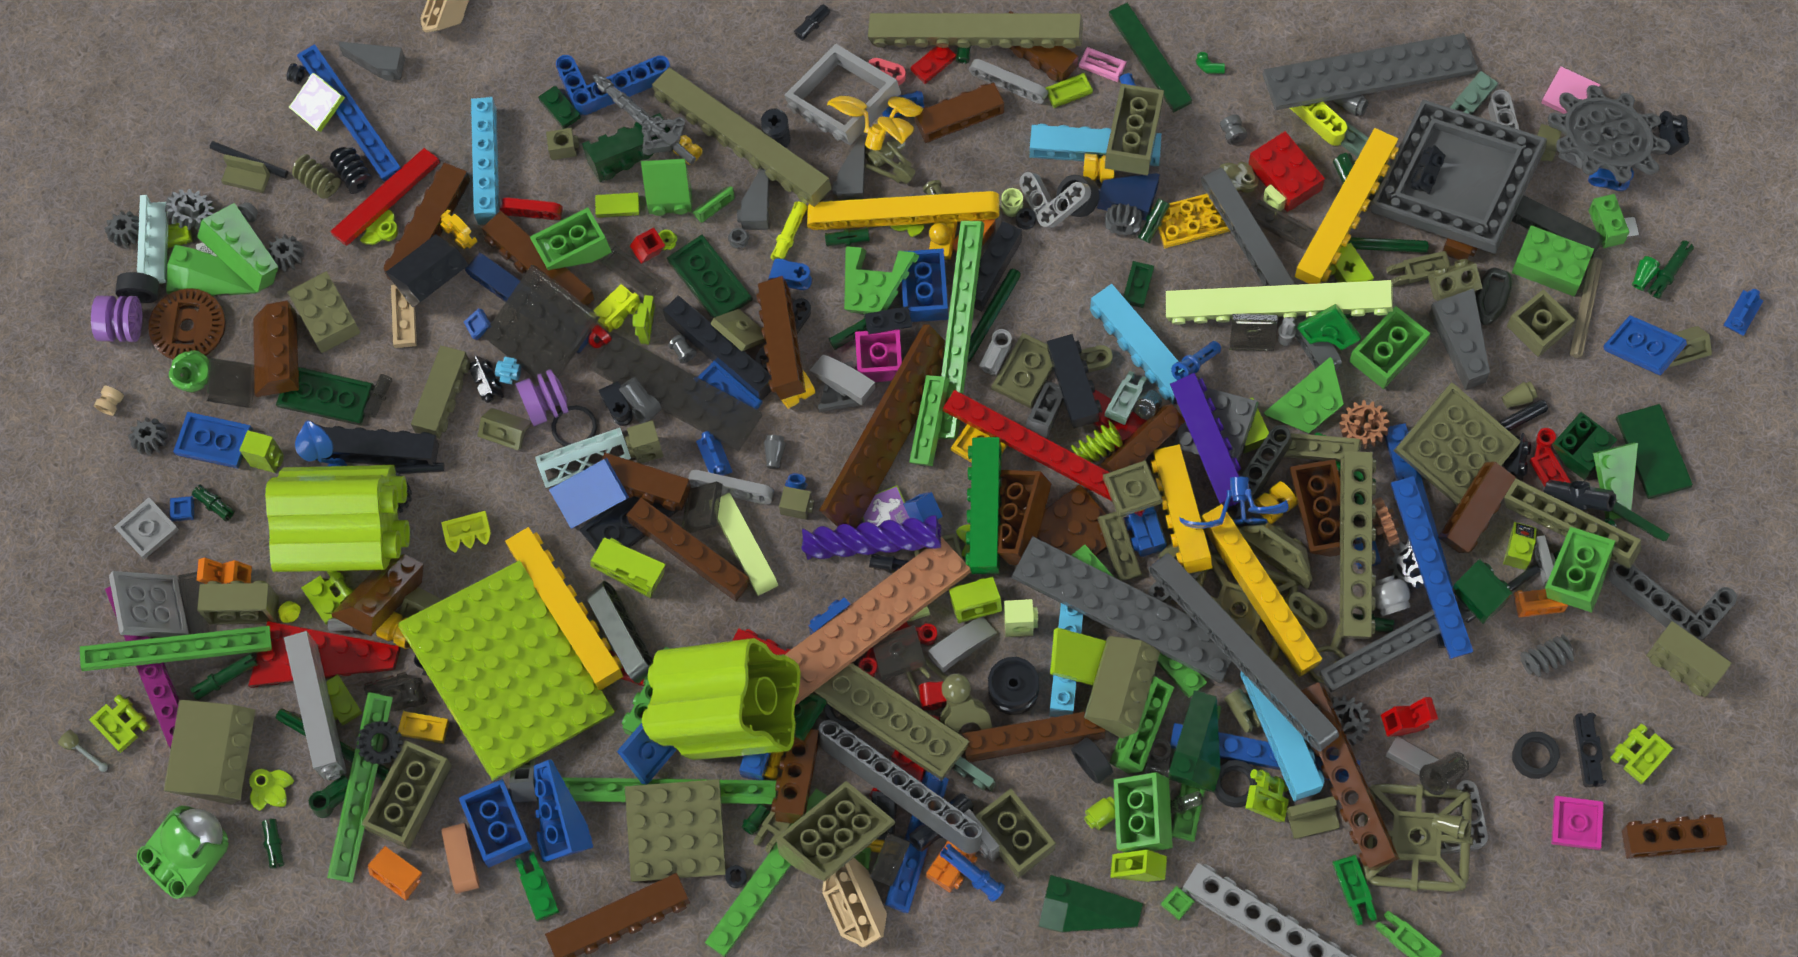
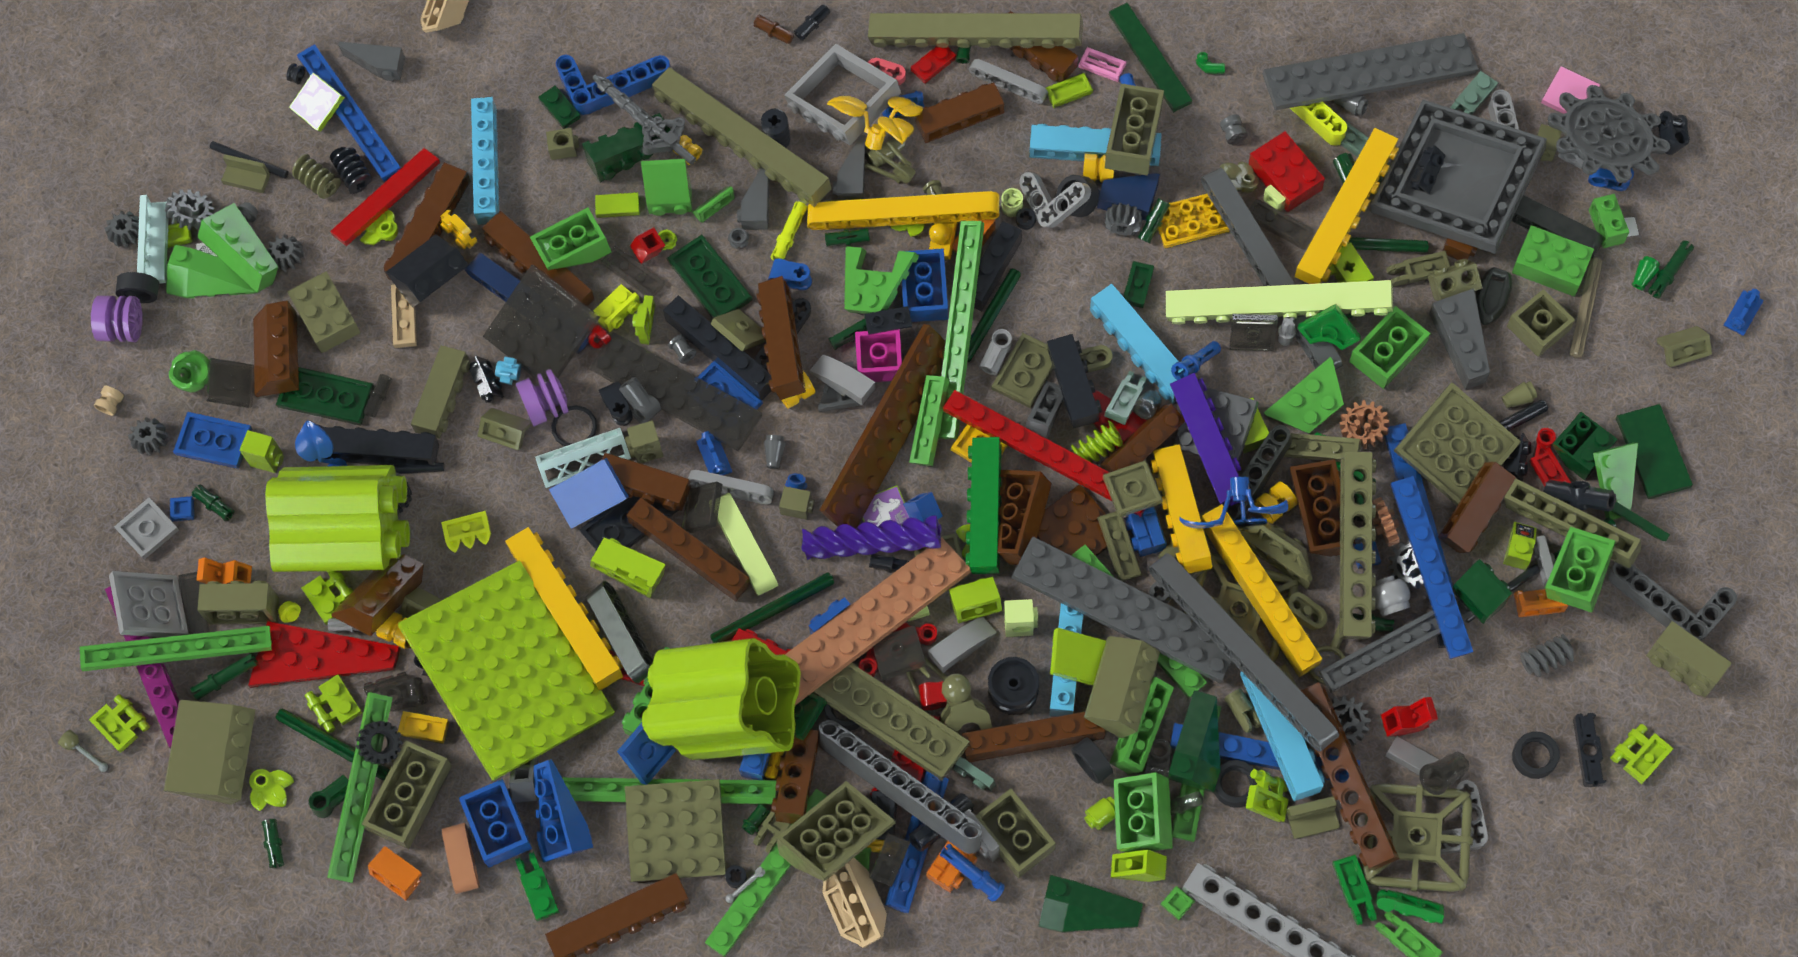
bright green piece [137,805,229,899] -> none
reddish brown piece [148,289,226,360] -> none
light grey brick [284,631,347,781] -> none
blue tile [463,308,492,340] -> none
red beam [499,198,563,220] -> none
olive cone [1432,813,1470,839] -> none
dark pink plate [1551,796,1604,850] -> none
blue tile [1603,315,1687,376] -> none
reddish brown brick [1622,814,1727,859] -> none
none -> dark green axle [710,572,834,643]
none -> light grey hinge [726,867,765,903]
none -> reddish brown axle [753,14,794,44]
none -> green hinge [1376,889,1444,924]

